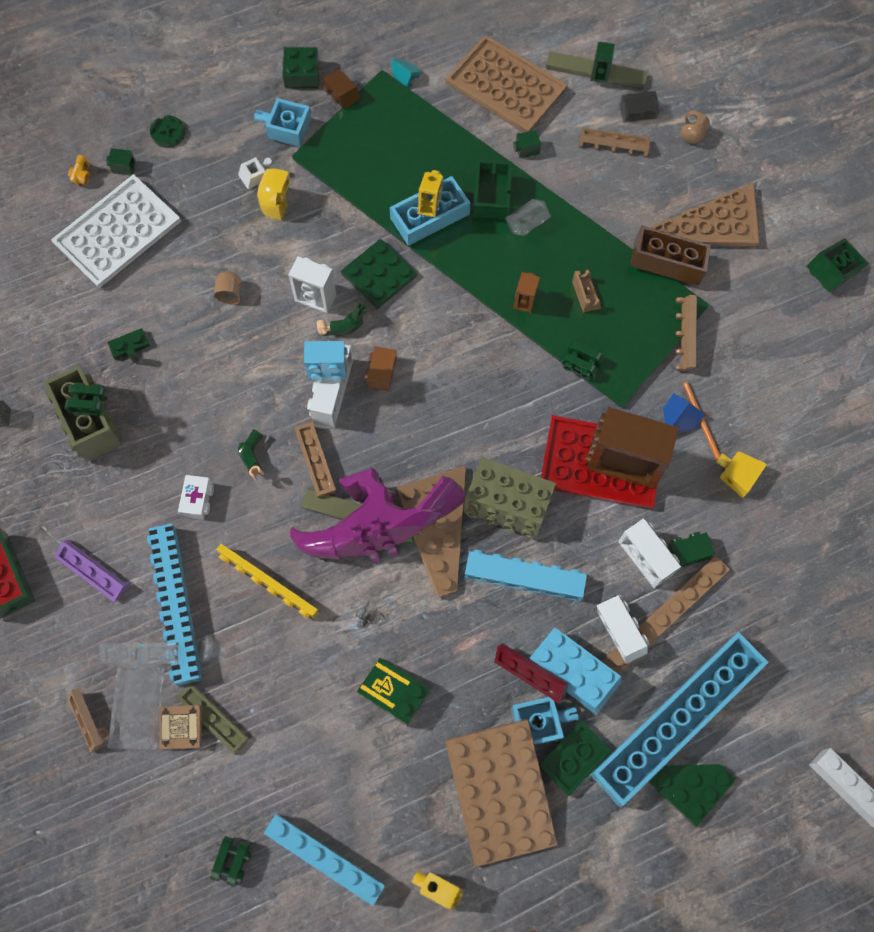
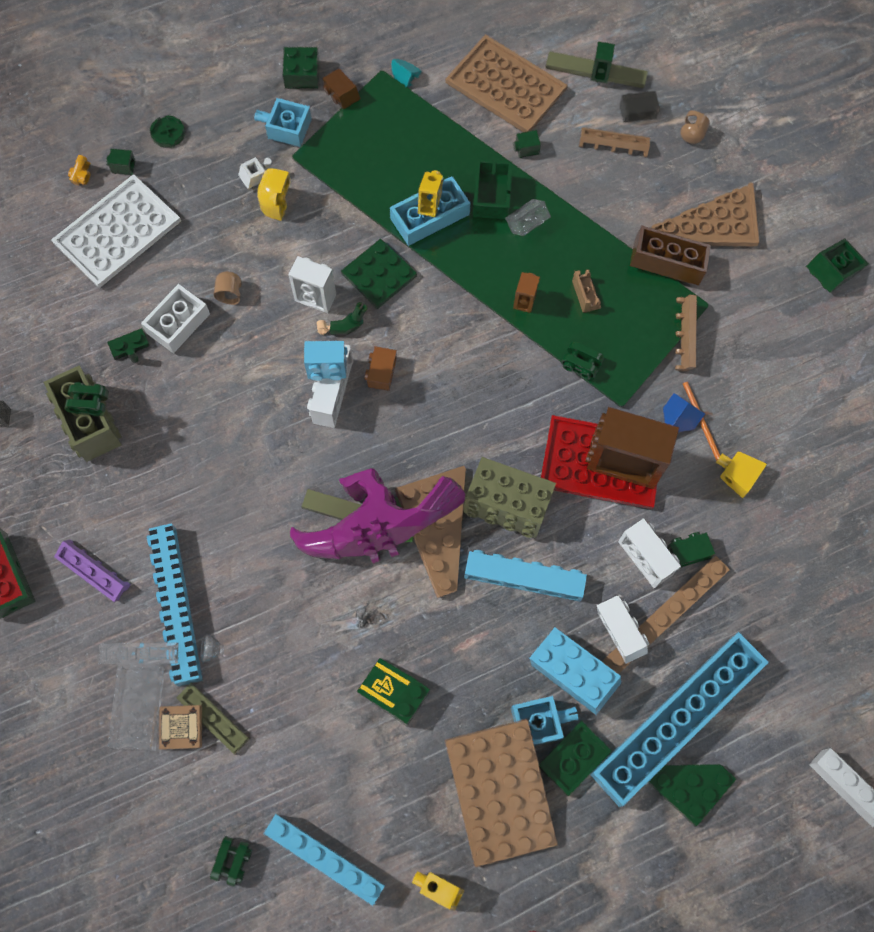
medium nougat hinge [67,687,110,753] -> none
white brick [178,475,214,520] -> none
yellow plate [216,544,319,620] -> none
dark green arm [238,429,264,480] -> none
medium nougat hinge [294,421,337,498] -> none
dark red plate [494,643,568,704] -> none
none -> white brick [141,284,210,354]

